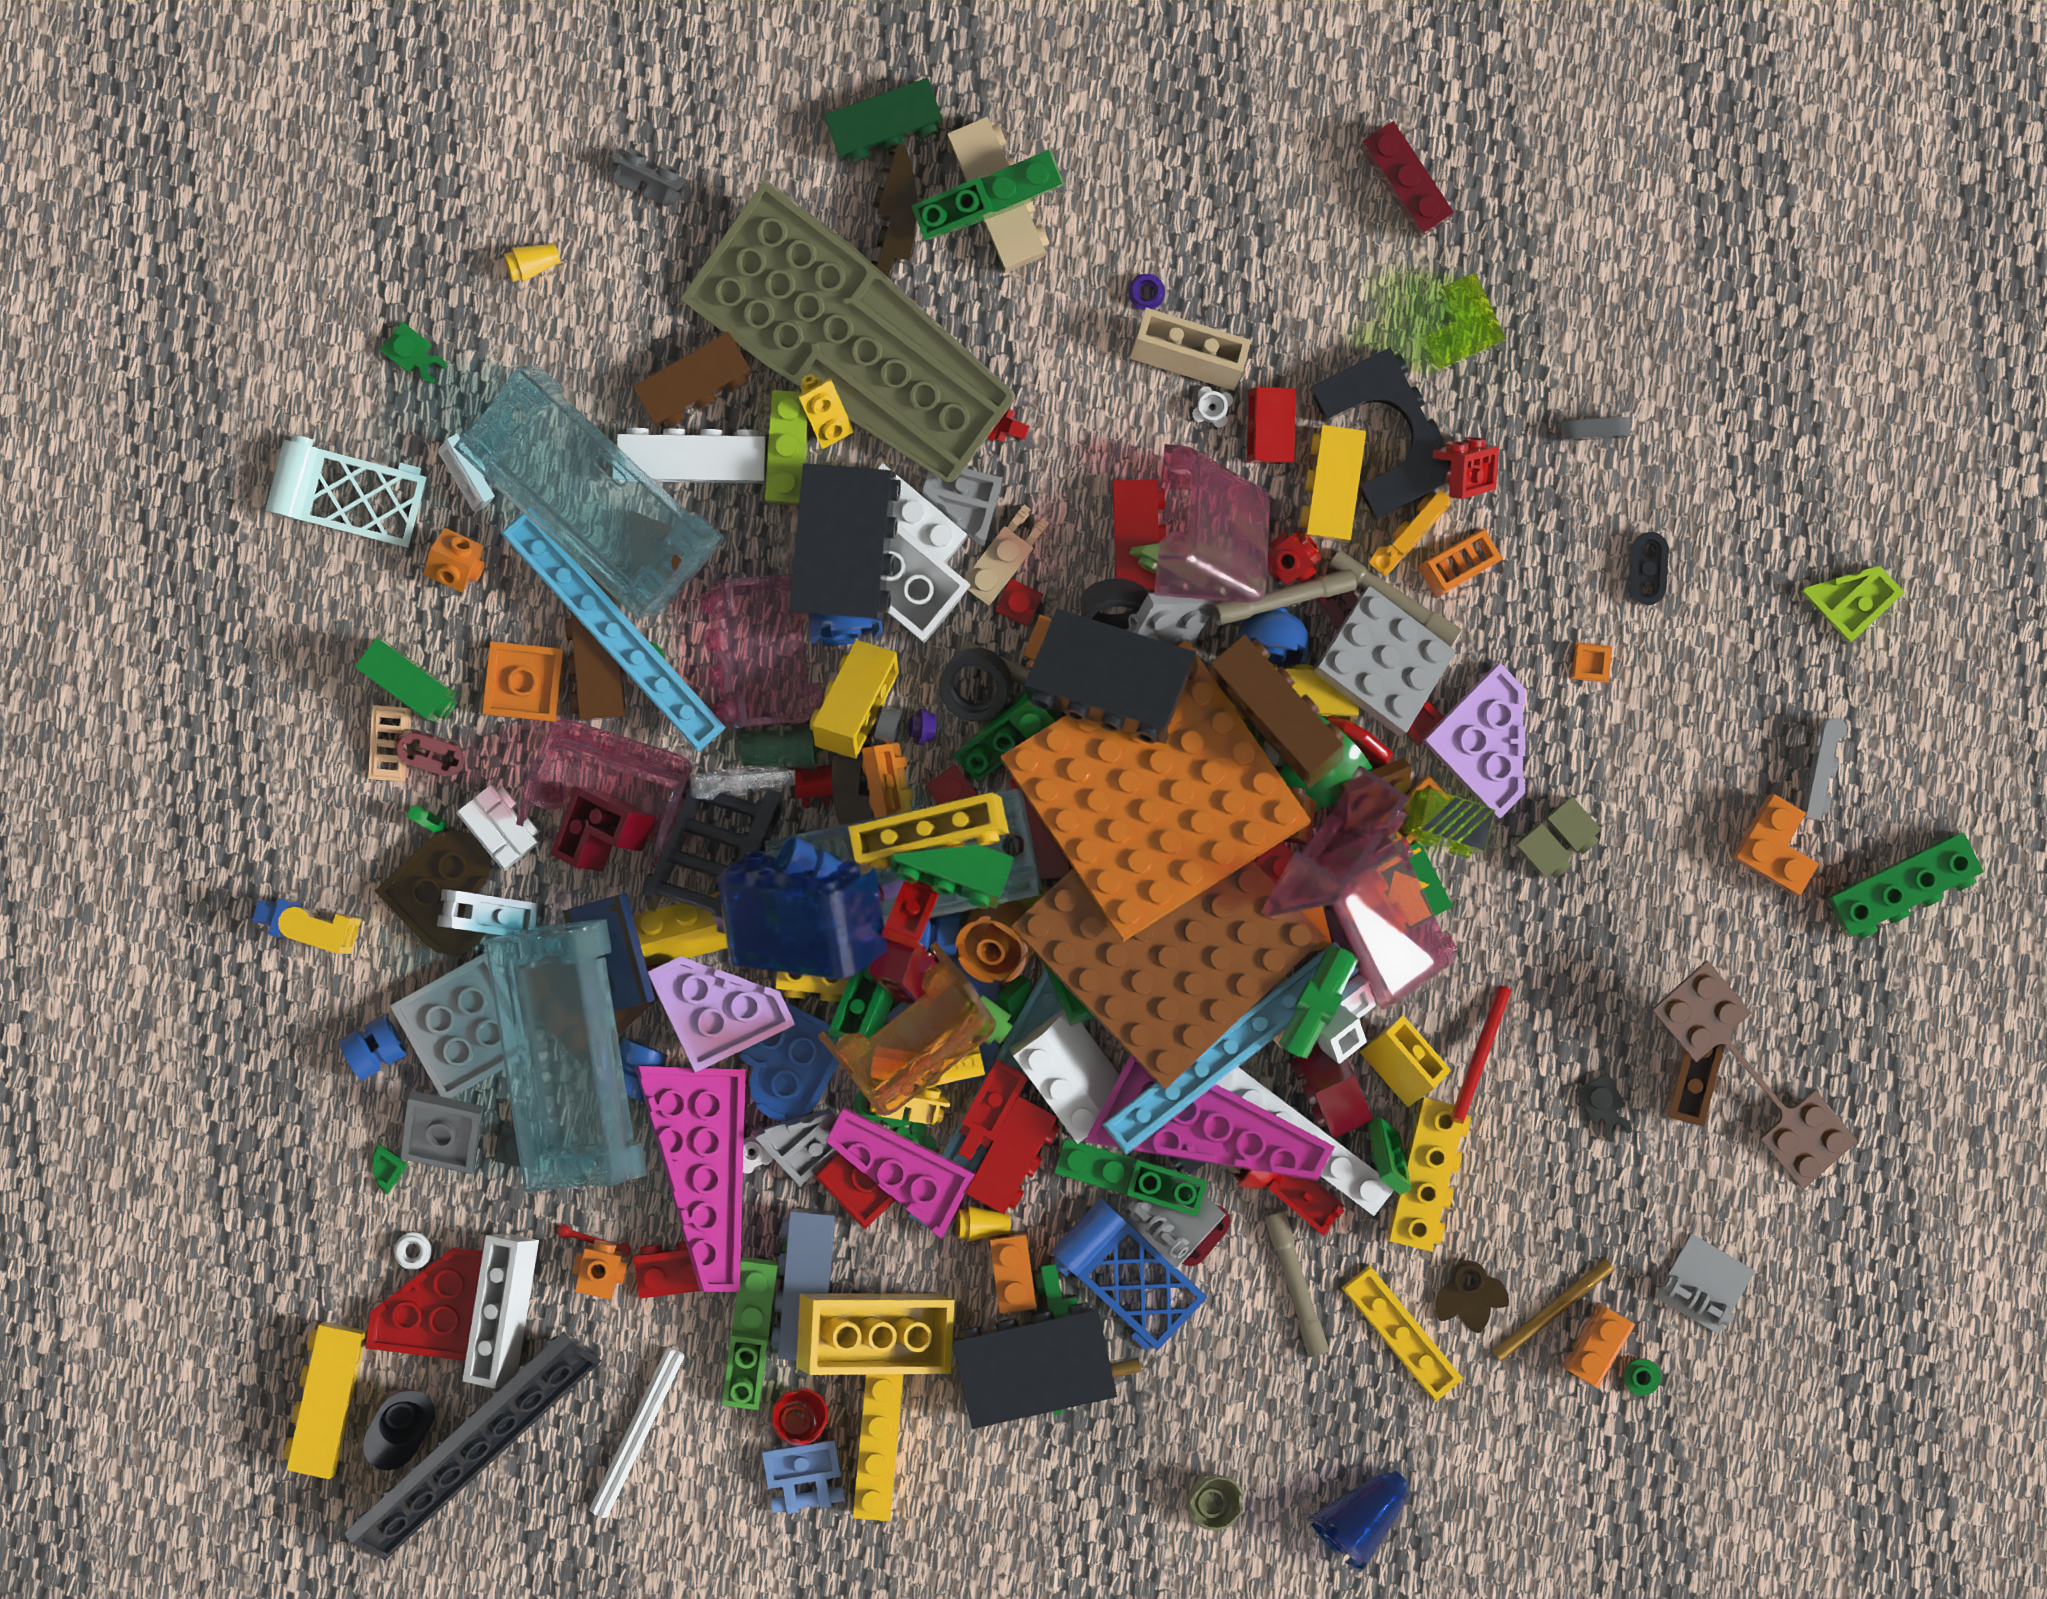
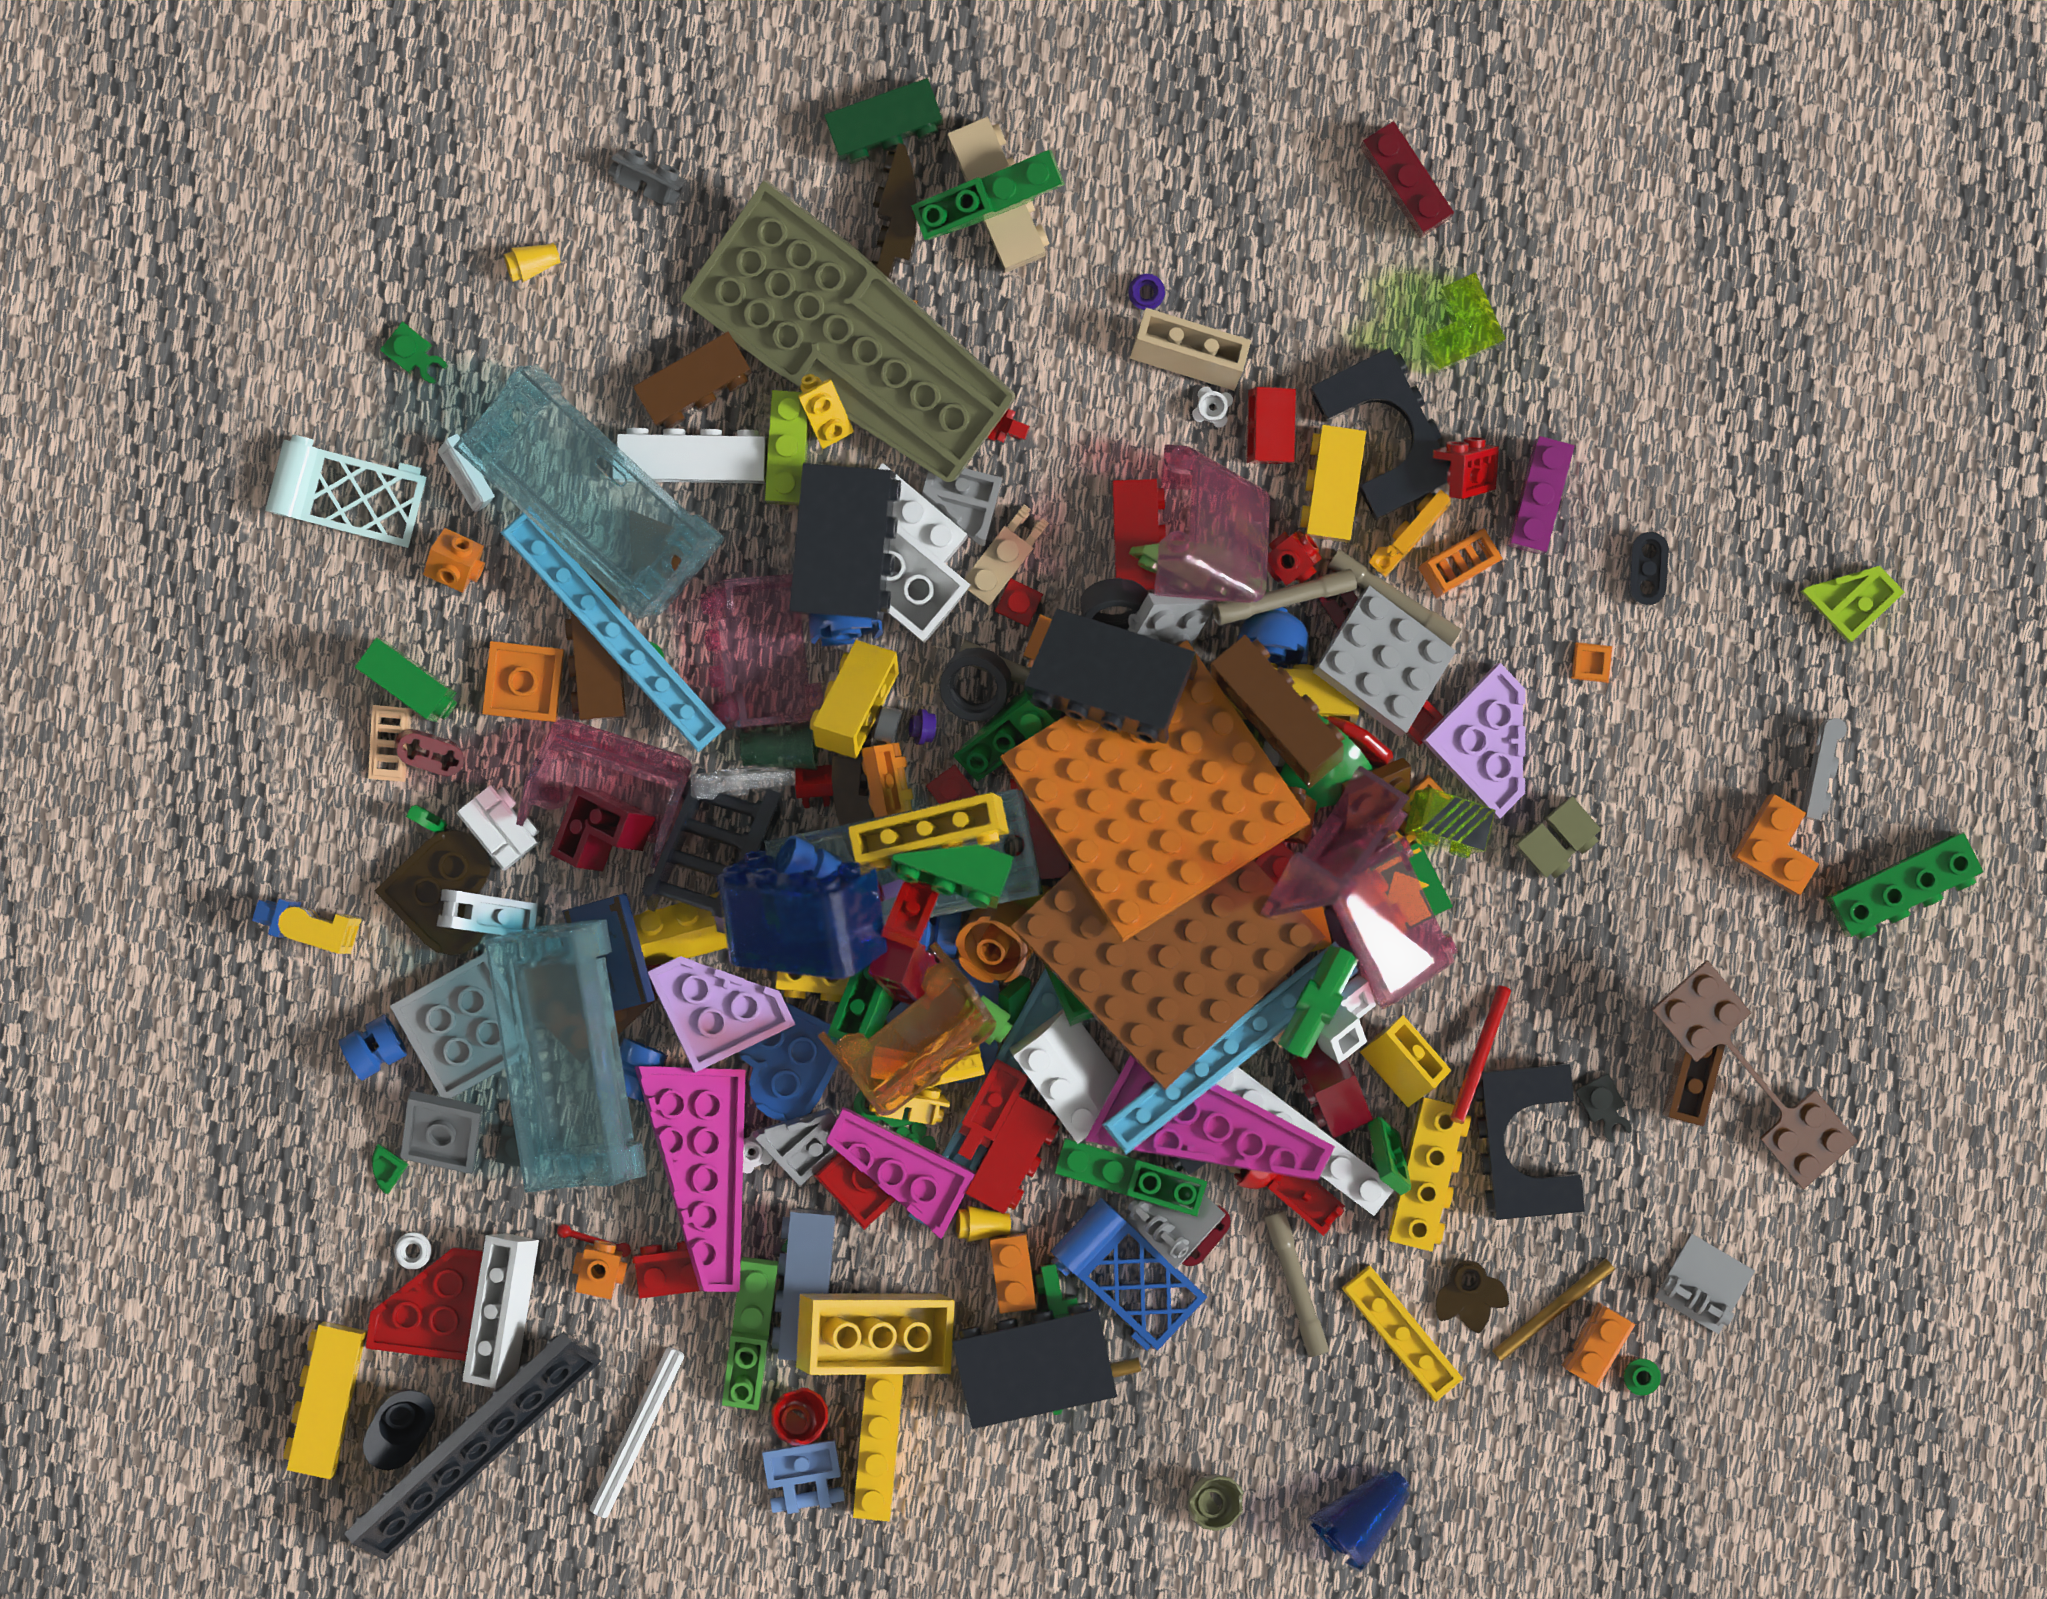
dark grey beam [1560,417,1631,442] -> none
none -> black arch [1474,1063,1585,1220]
none -> magenta brick [1507,436,1575,555]

